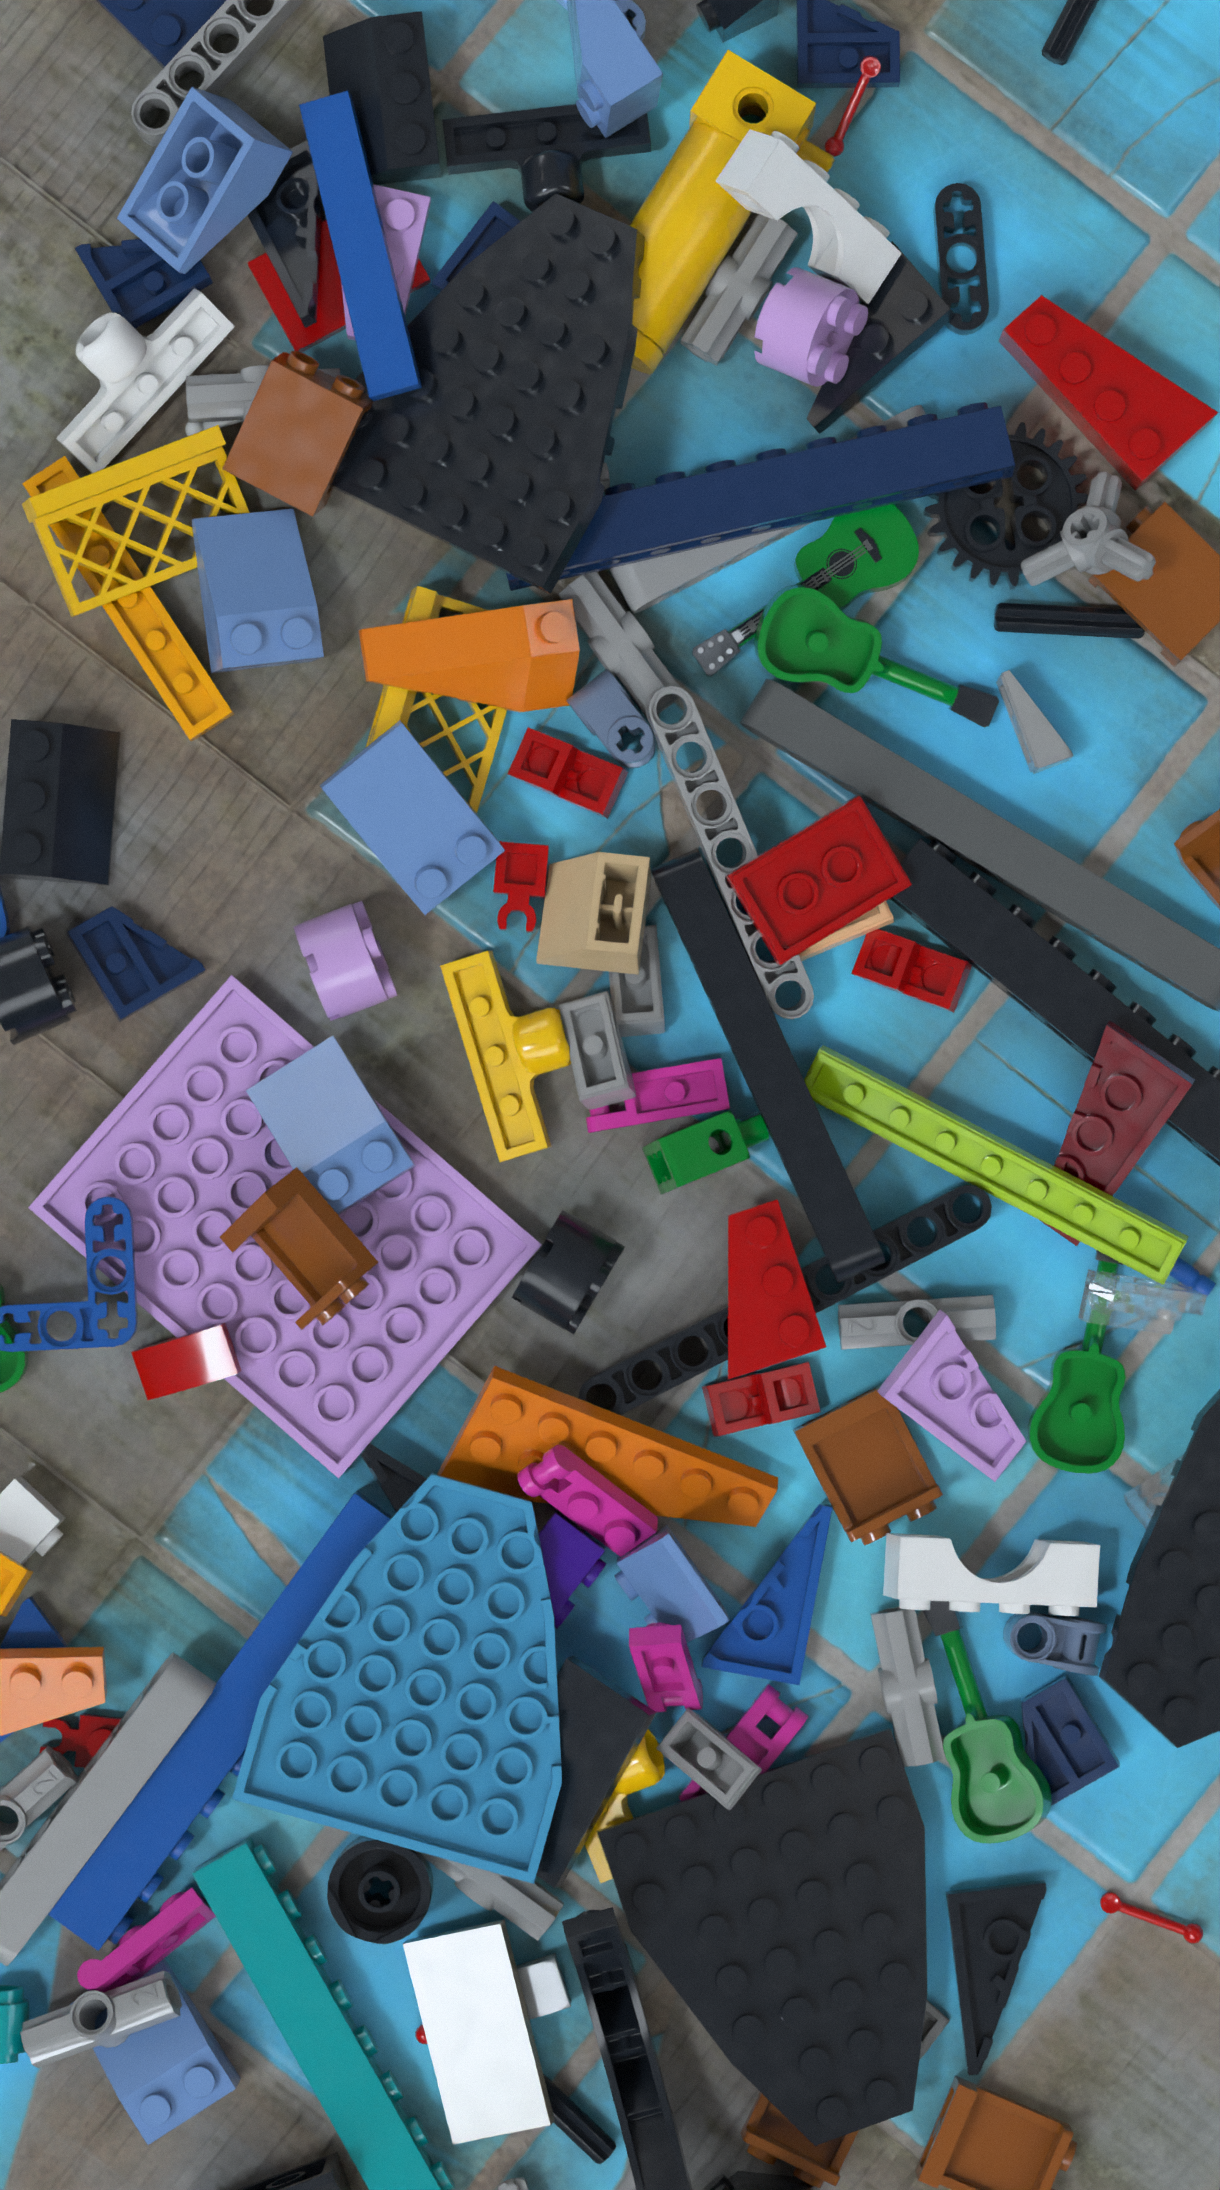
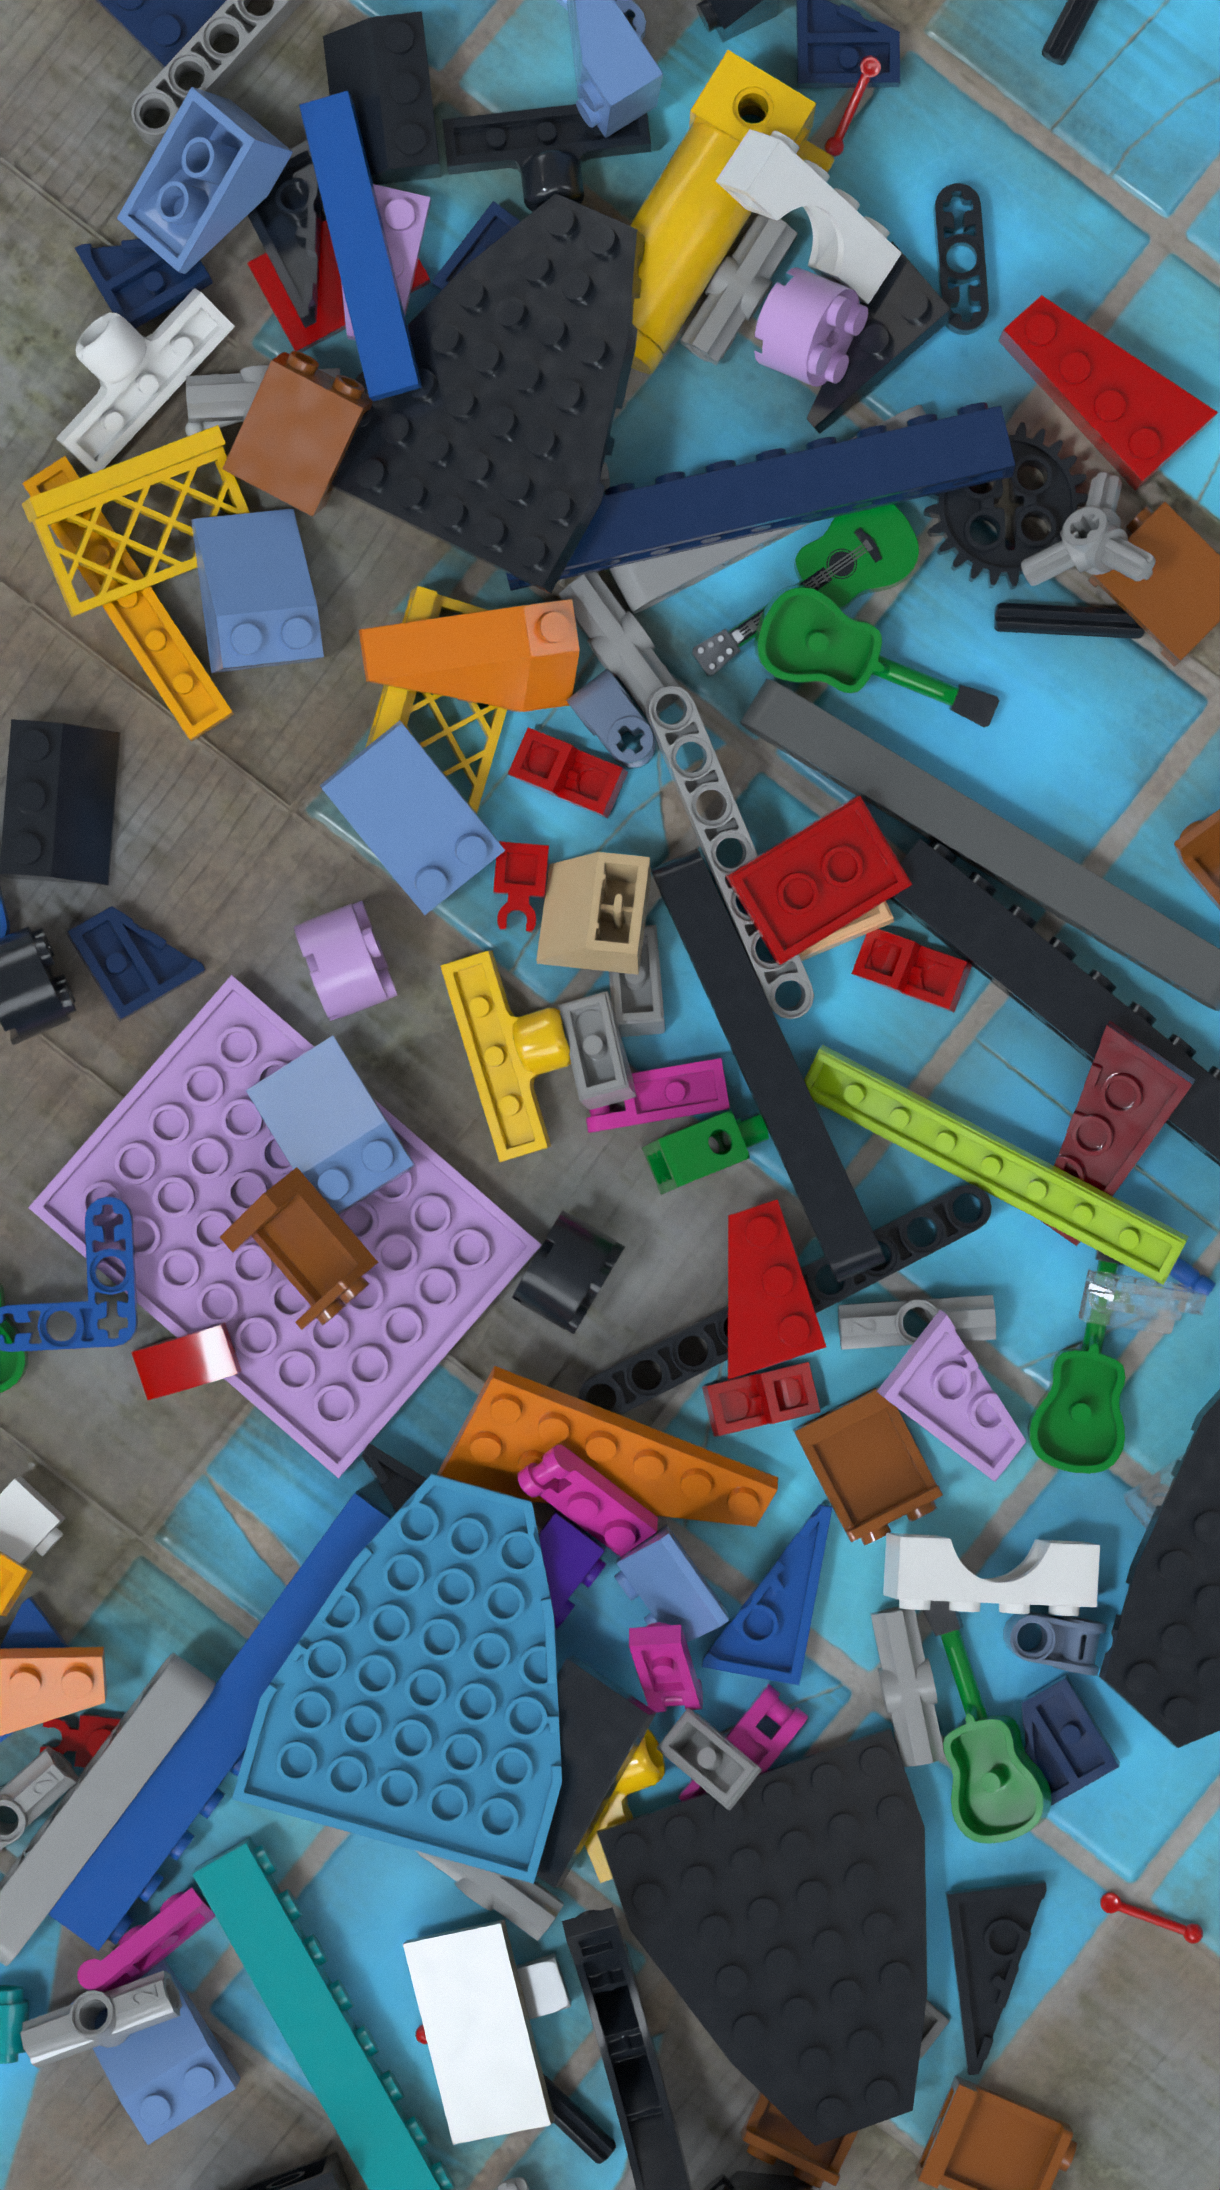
black brick [327,1836,433,1944] -> none
light grey slope [996,670,1073,774] -> none

